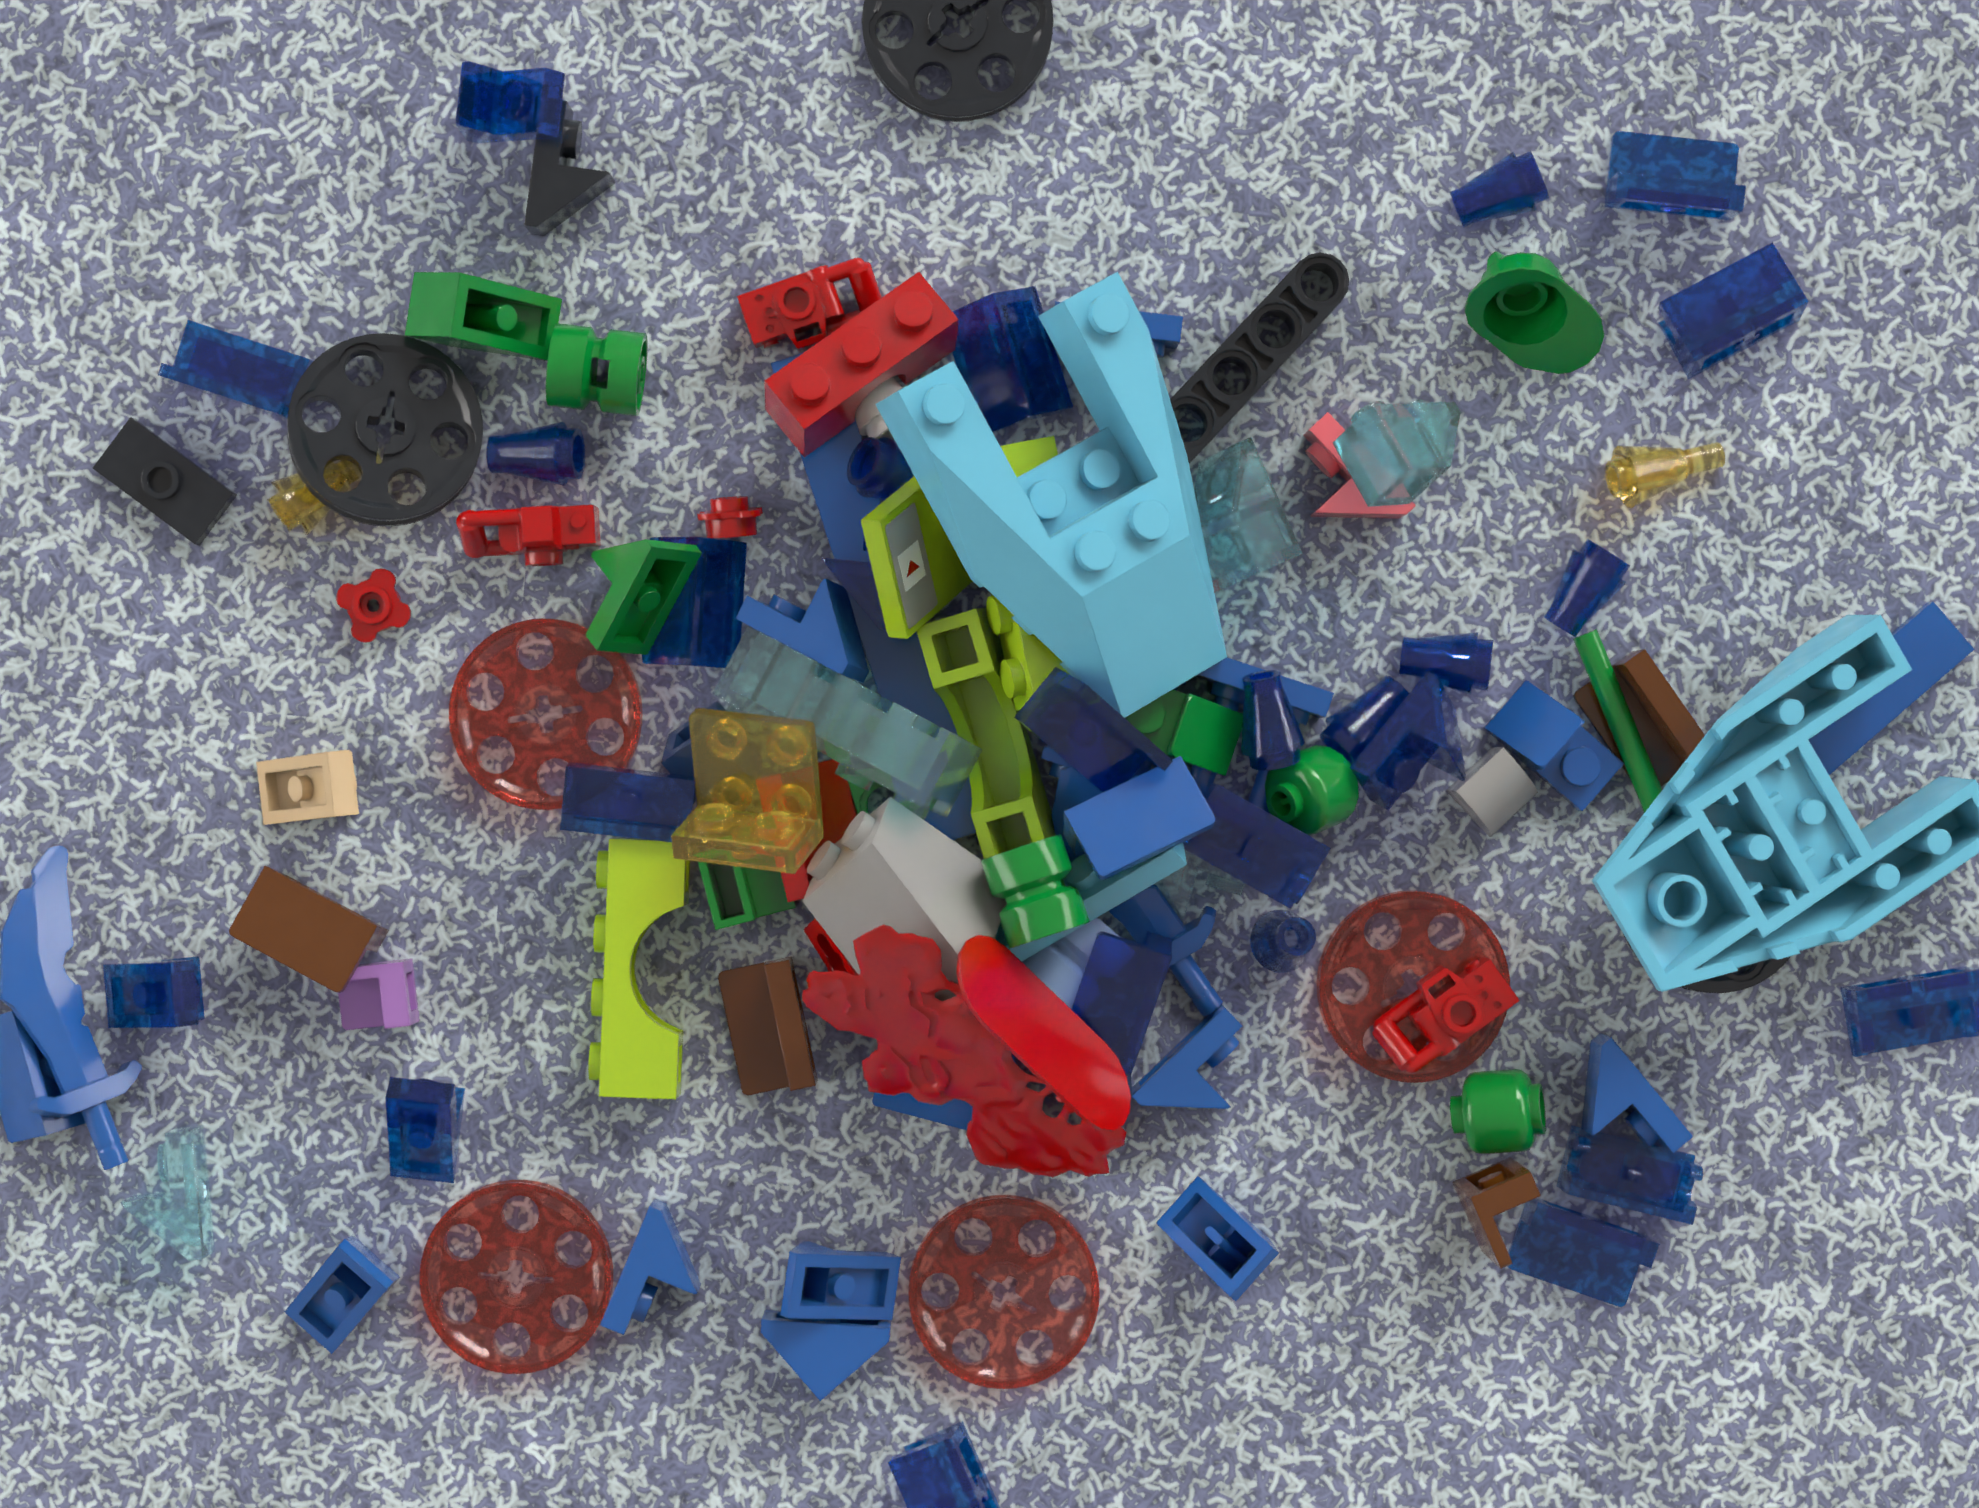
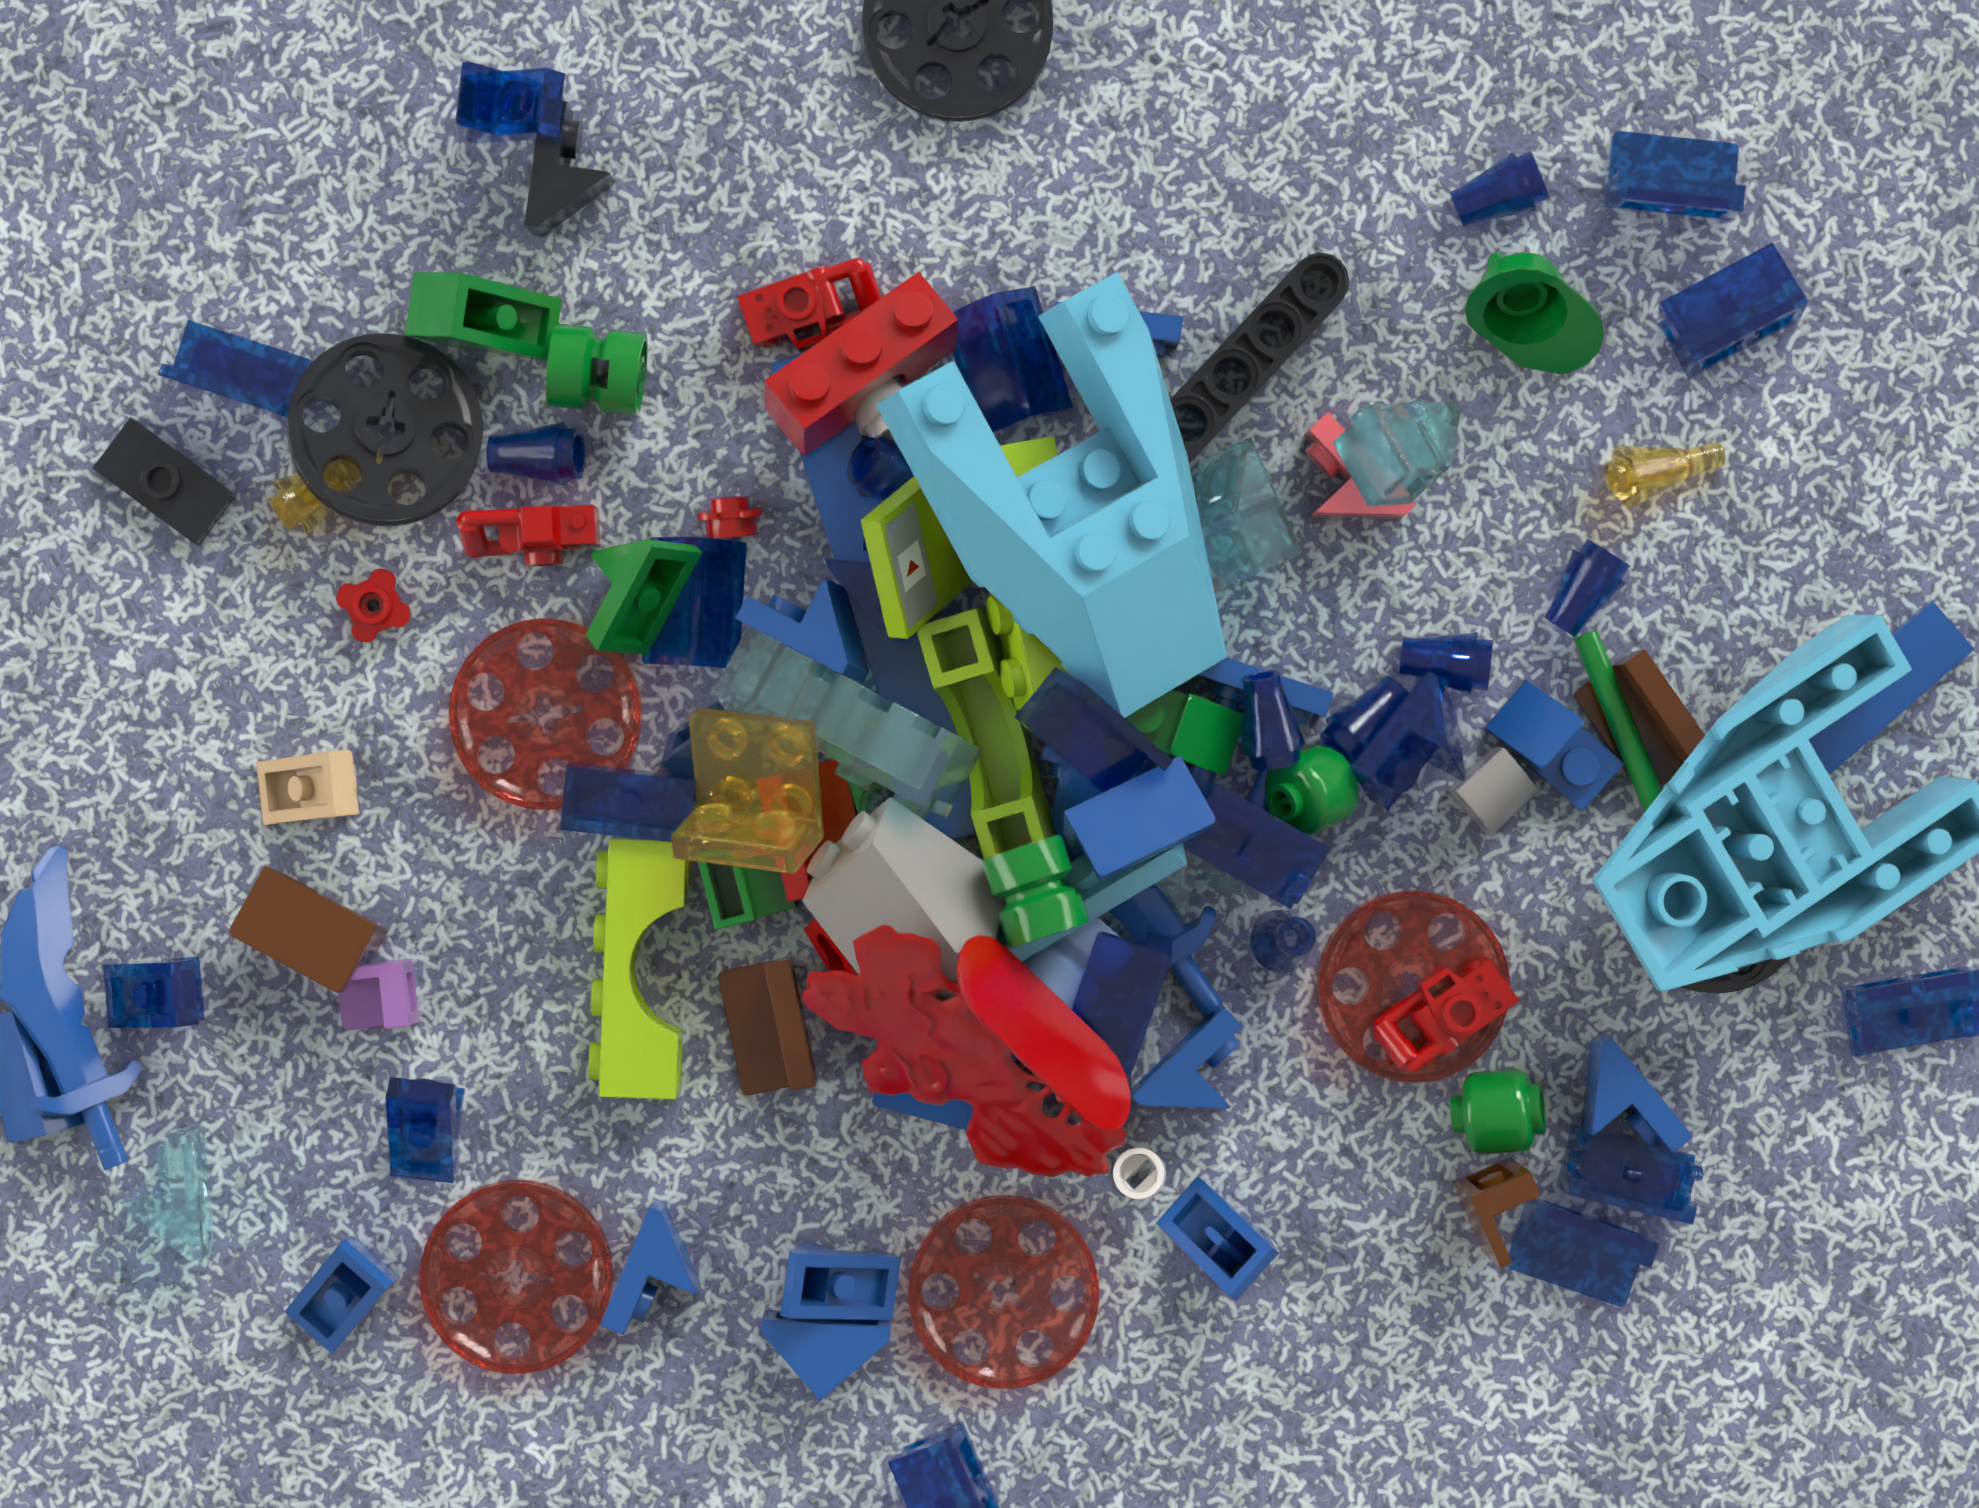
none -> white hinge [1113,1148,1166,1200]

